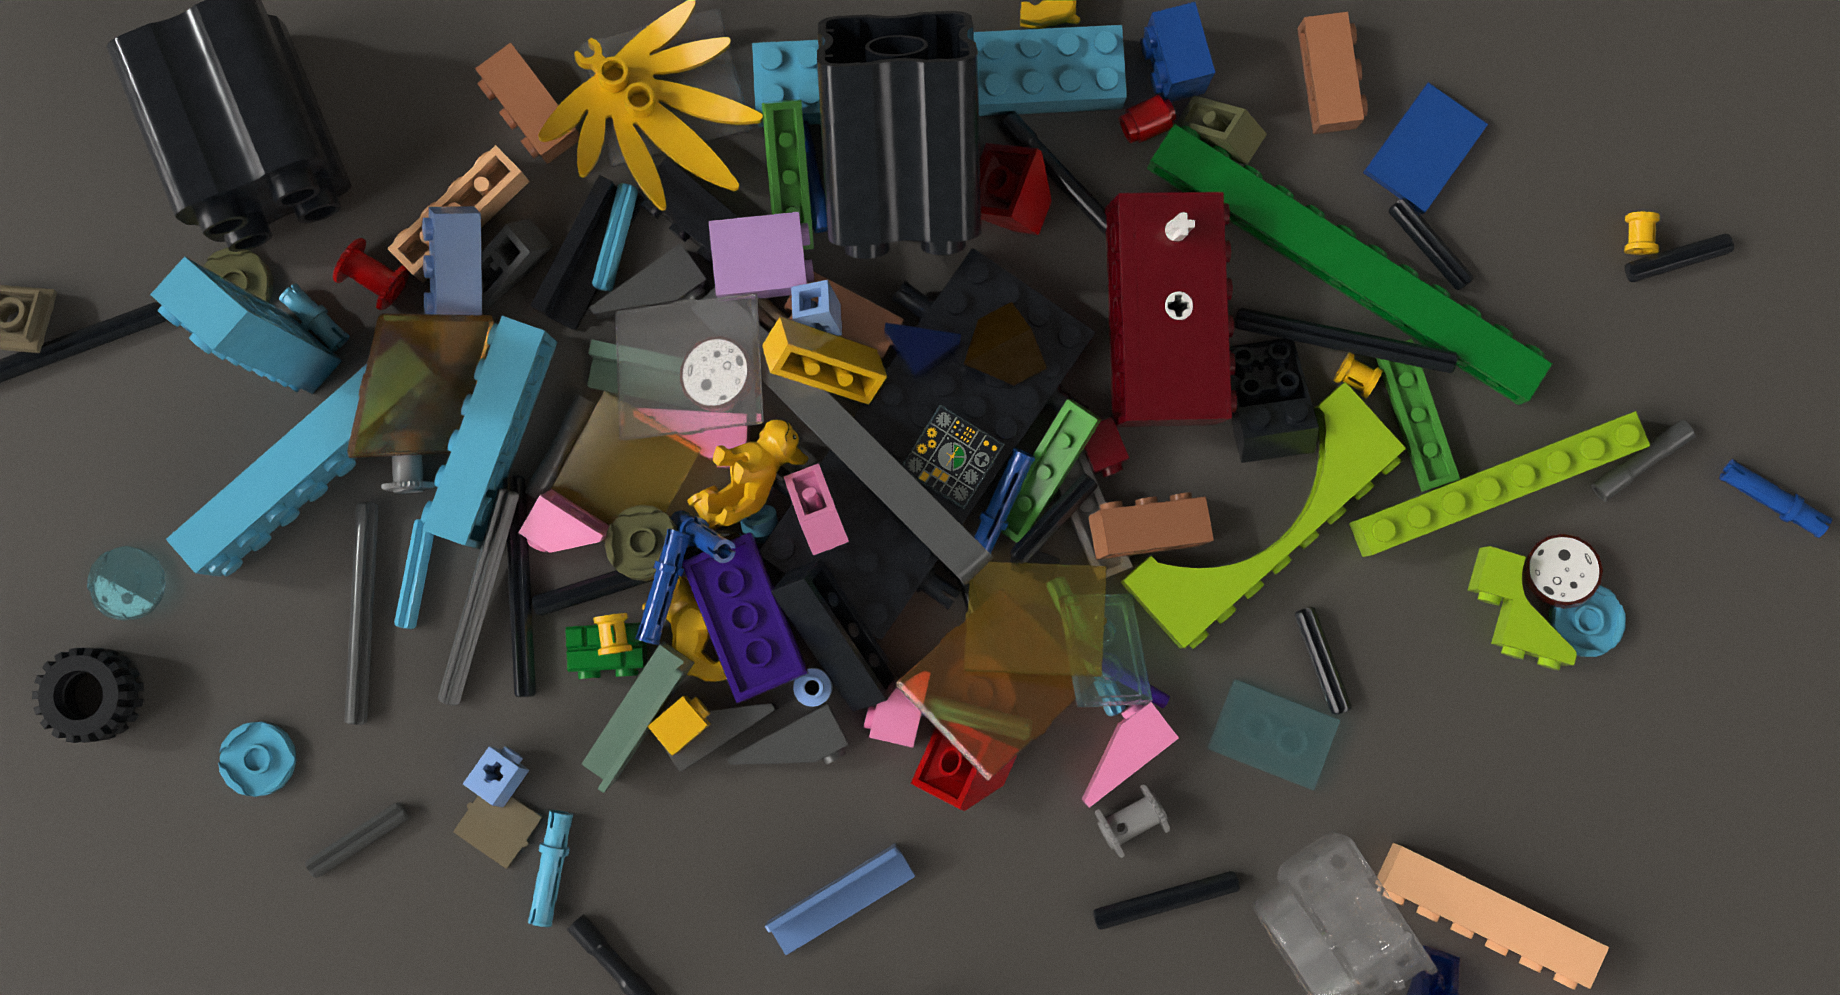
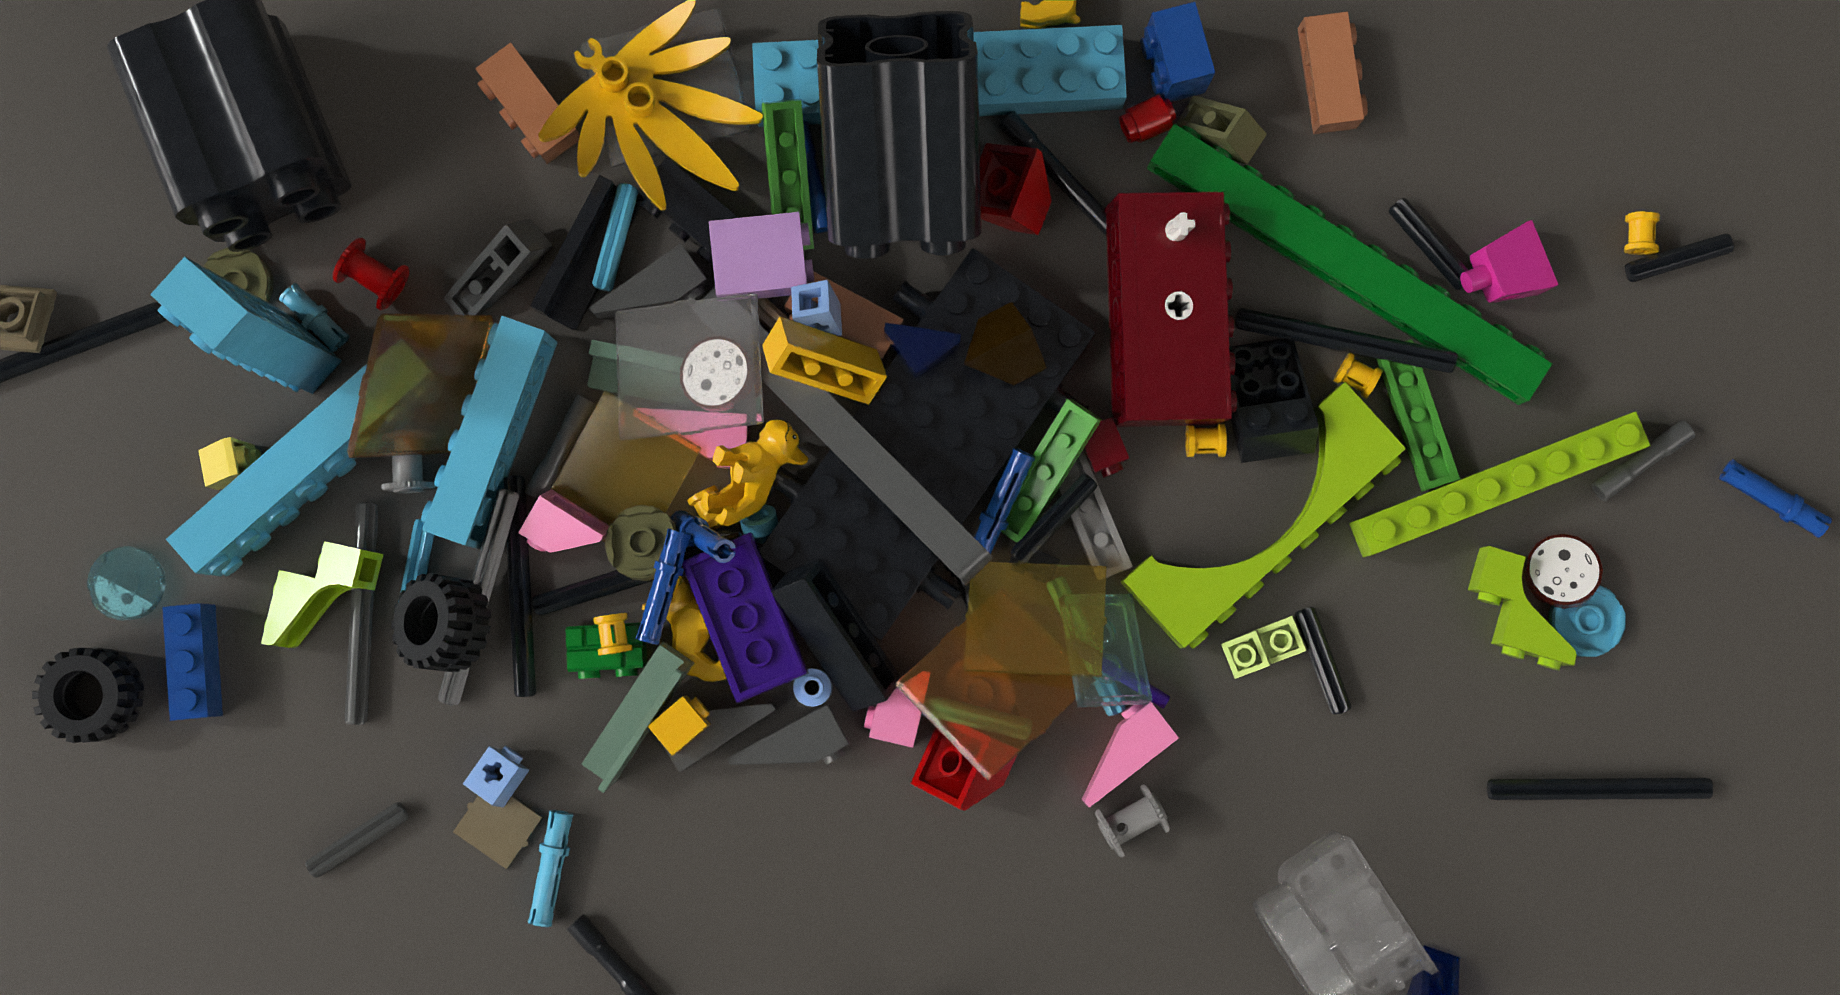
medium azure tile [218,721,297,797] -> none
light nougat brick [387,145,530,283] -> none
medium blue brick [422,206,483,363] -> none
medium blue panel [765,843,915,955] -> none
bright pink slope [784,463,849,555] -> none
tile [902,405,1005,509] -> none
nougat brick [1089,492,1214,560] -> none
black axle [1093,871,1240,930] -> none
clear light blue tile [1207,679,1340,790] -> none
blue tile [1363,82,1488,215] -> none
light nougat brick [1374,843,1609,990] -> none
none -> blue brick [162,603,223,721]
none -> light yellow slope [198,437,262,490]
none -> arch [261,541,384,648]
none -> black tyre [391,573,491,672]
none -> yellow bush [1185,424,1227,457]
none -> yellowish green slope [1221,615,1307,679]
none -> dark pink torso [1460,220,1559,303]
none -> black axle [1487,778,1713,800]

